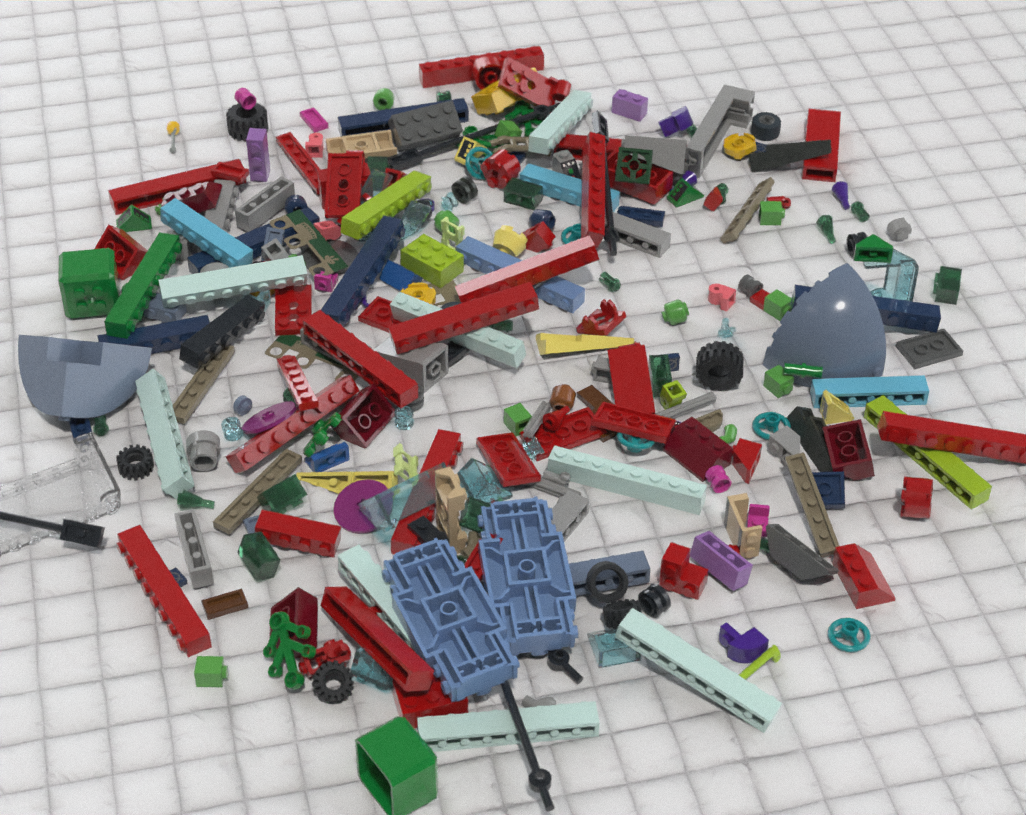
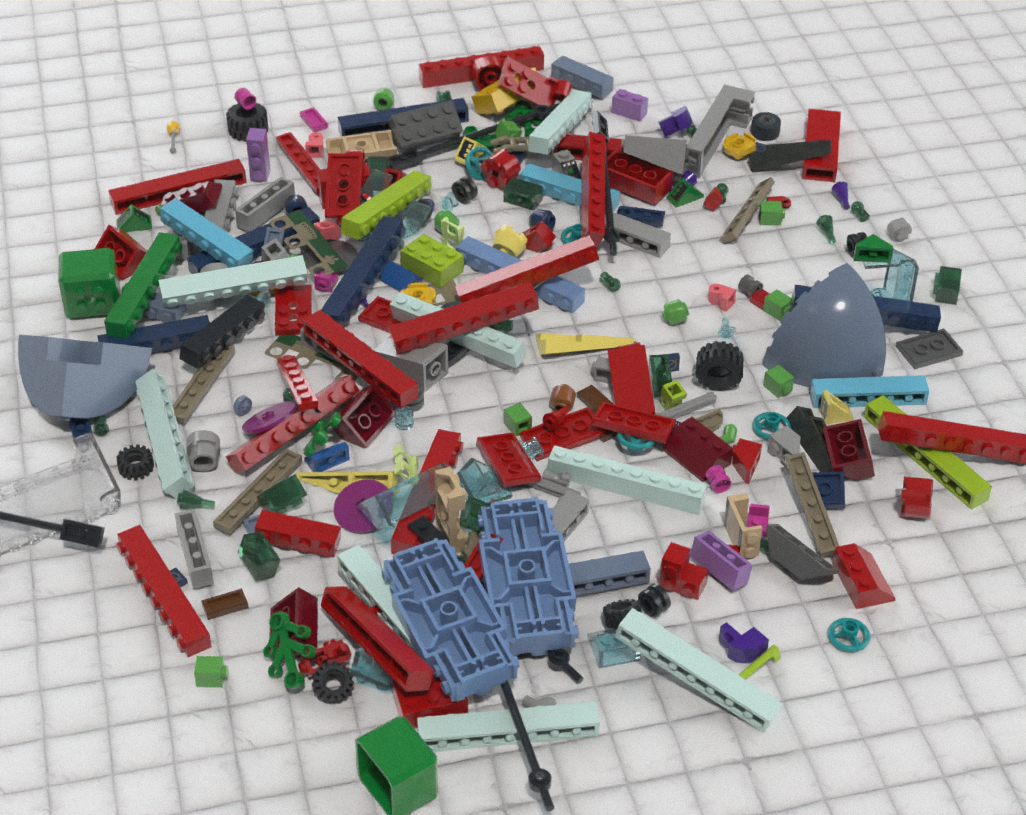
red tile [211,162,249,184] -> none
clear light blue wheel [221,417,243,441] -> none
light grey axle [522,401,551,439] -> none
red piece [576,299,627,336] -> none
black tyre [586,561,629,603] -> none
dark green piece [615,147,653,185] -> none
green pin [783,363,823,379] -> none
none -> sand blue brick [551,55,614,99]

